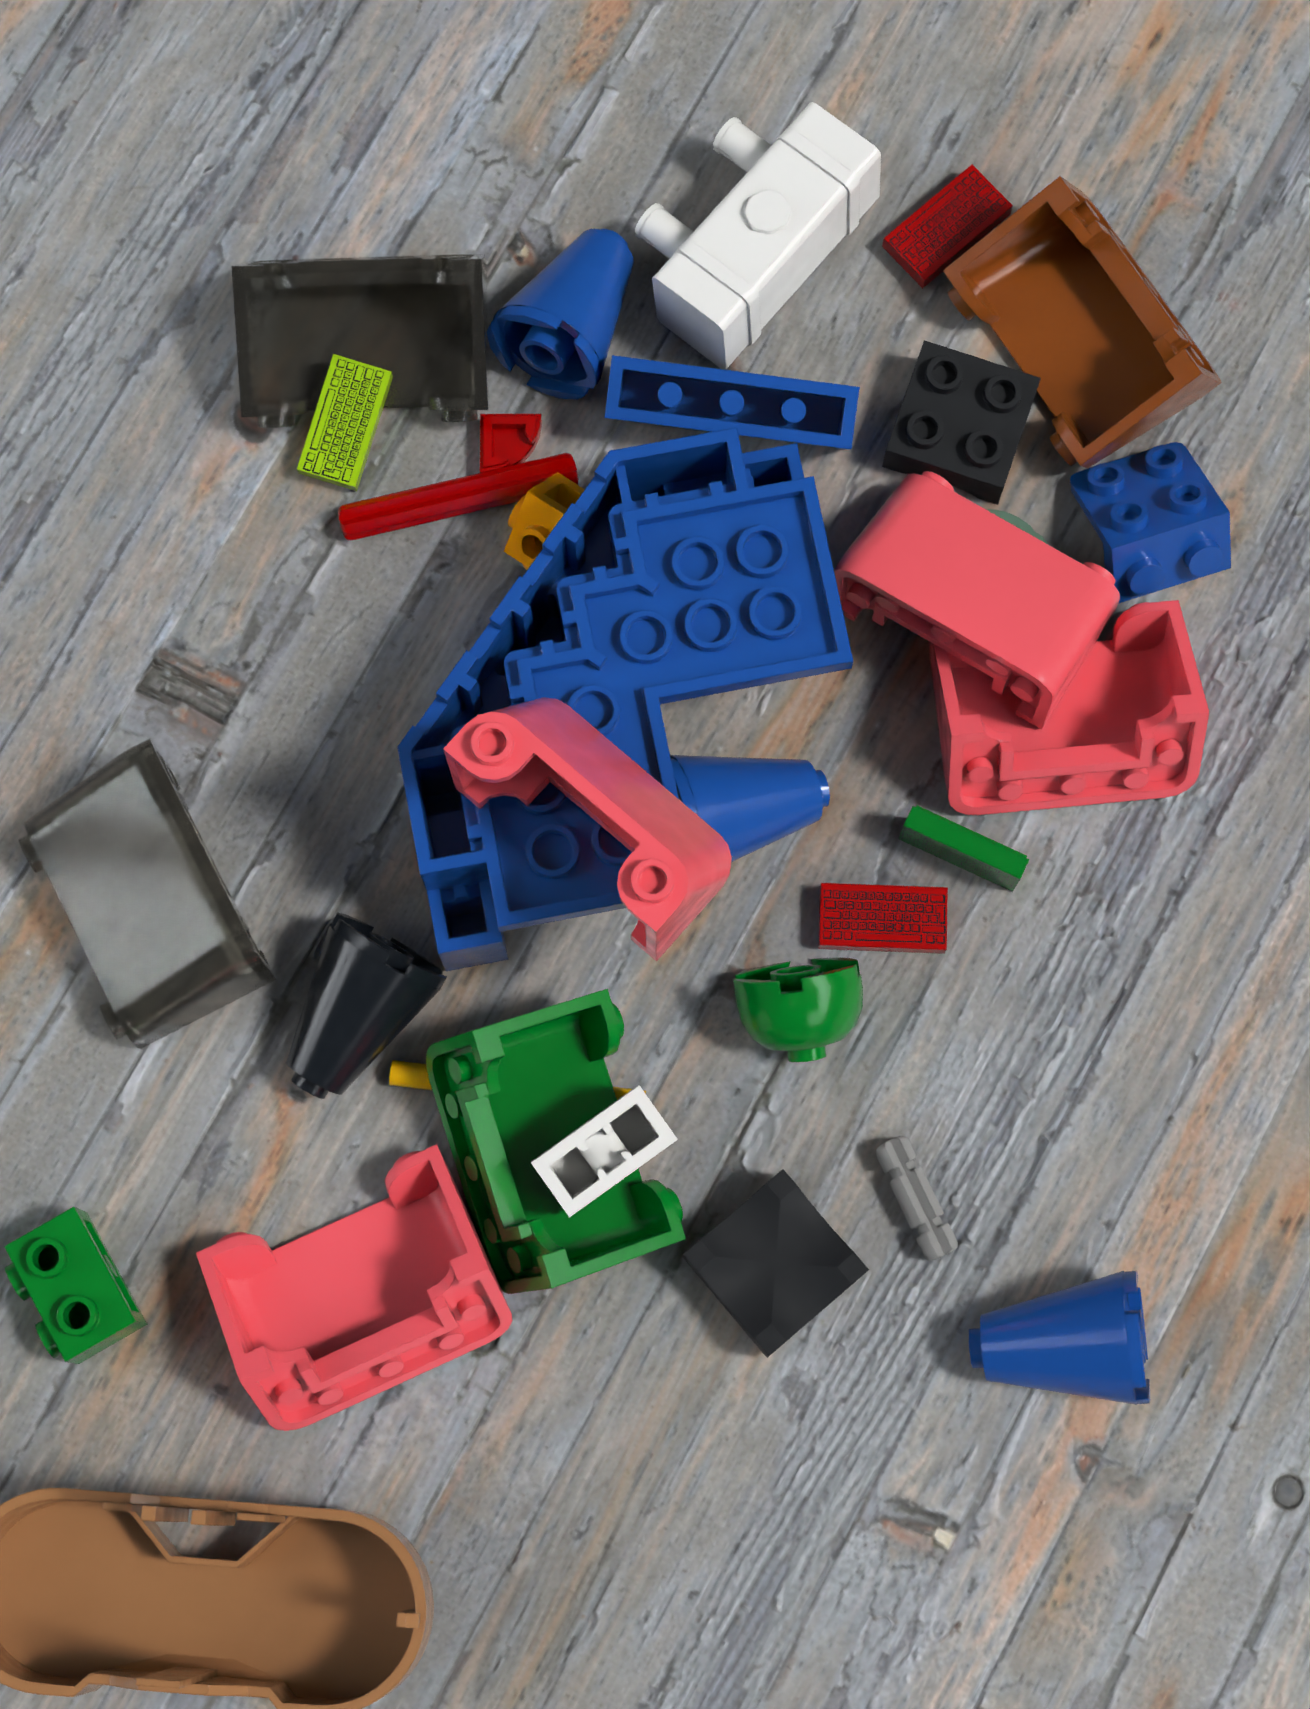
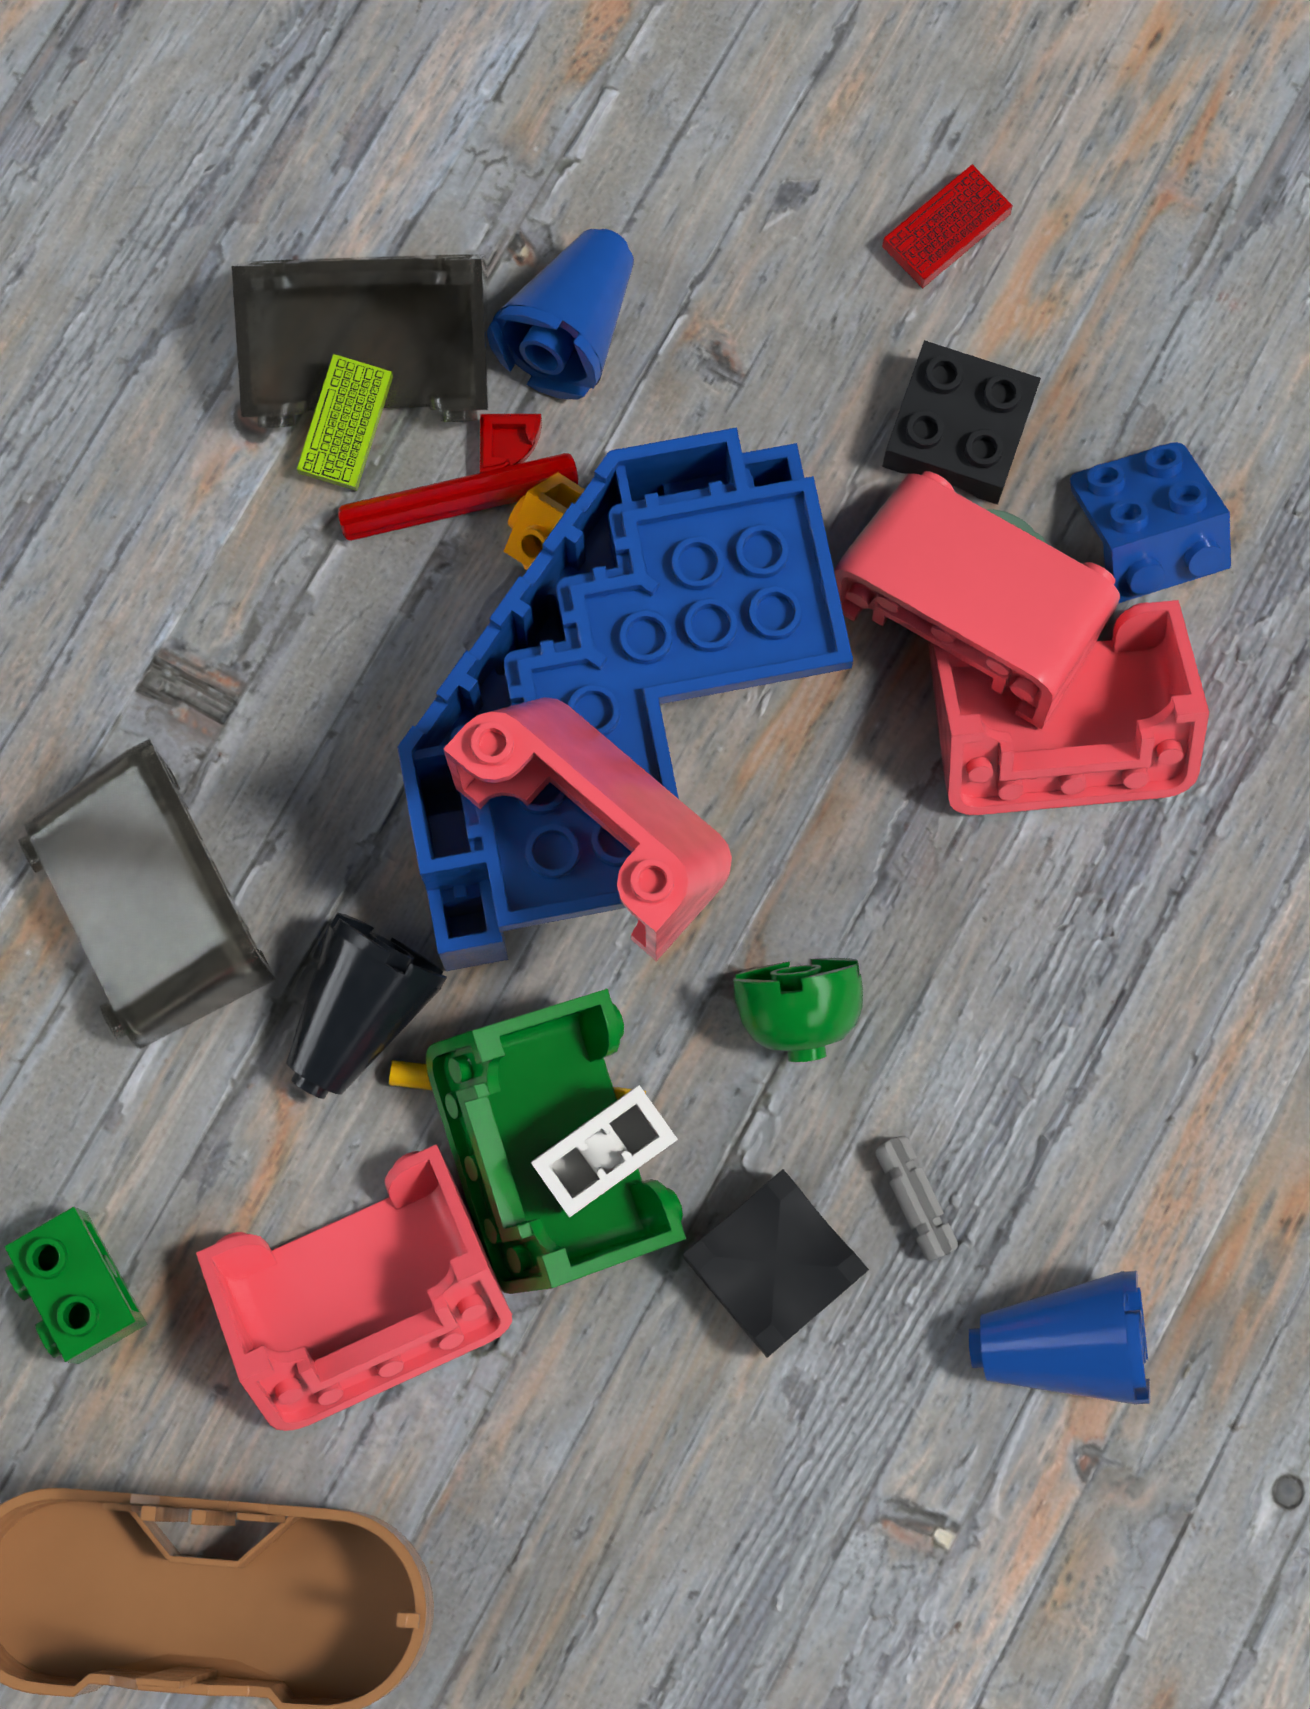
blue brick [604,355,860,449] -> none
white piece [635,102,881,370] -> none
blue cone [670,755,830,862] -> none
red tile [818,883,948,954] -> none
green tile [899,805,1029,892] -> none
dark orange windscreen [943,176,1222,468] -> none

